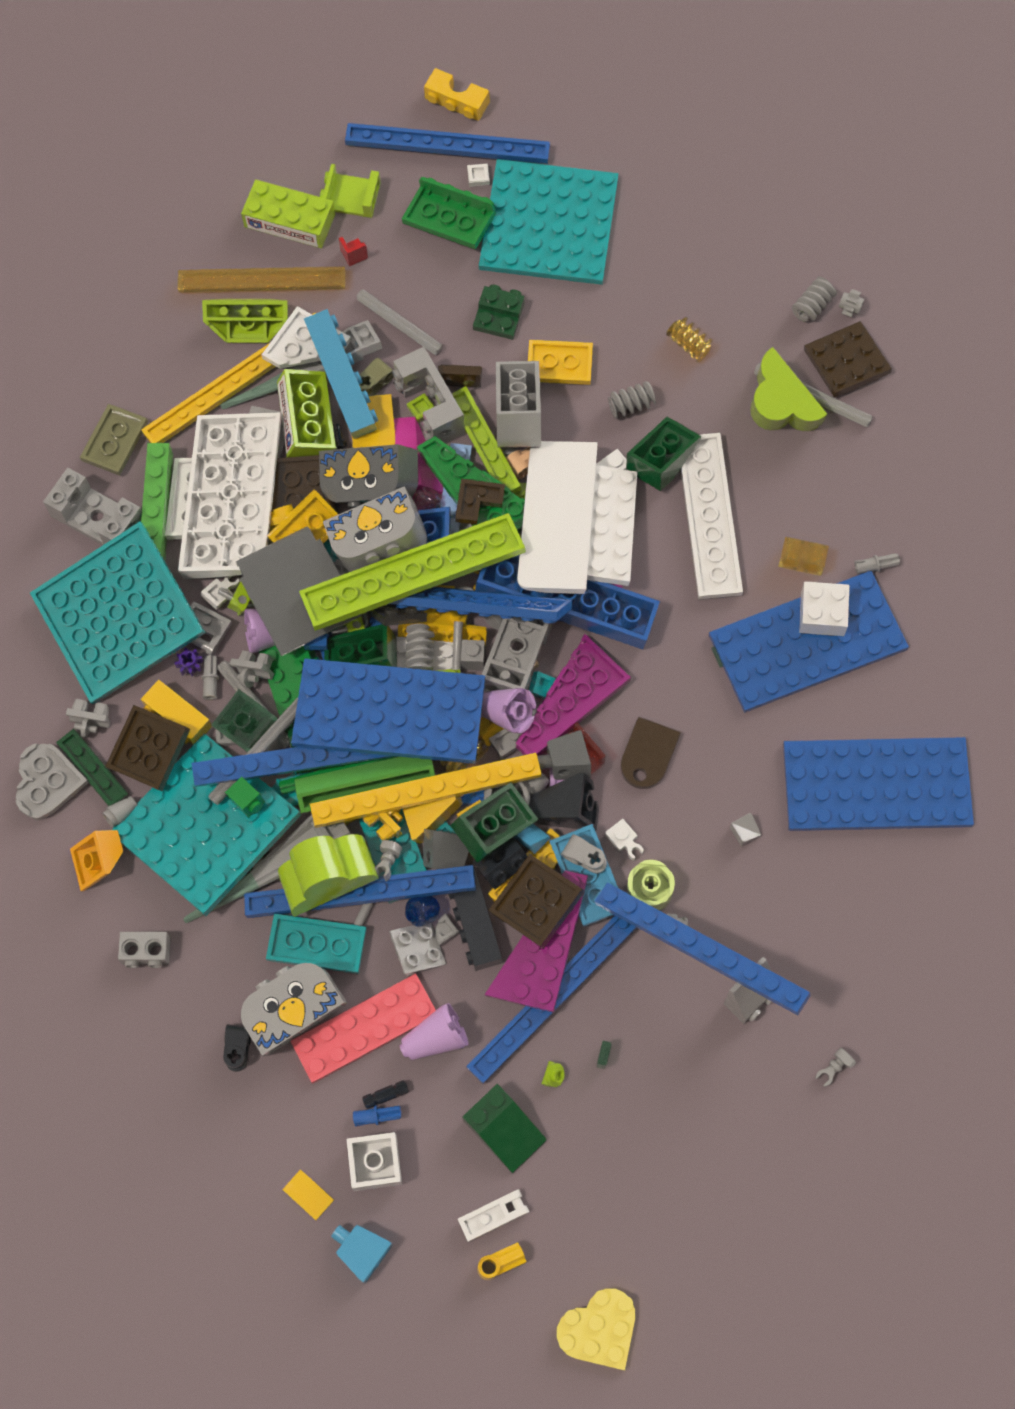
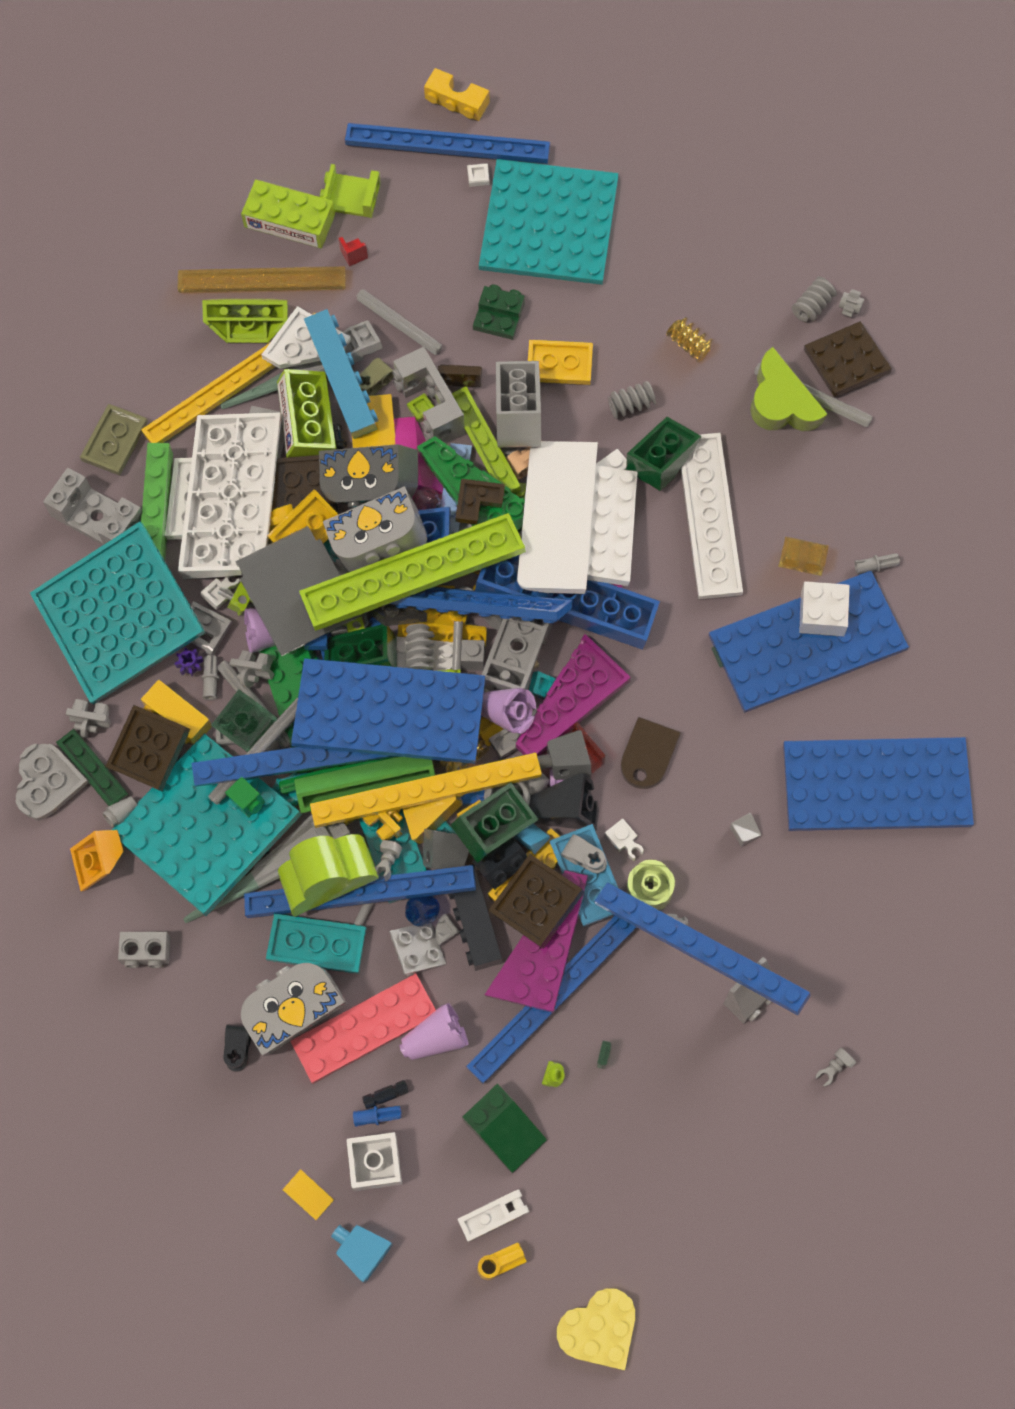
green bracket [401,177,496,249] -> none

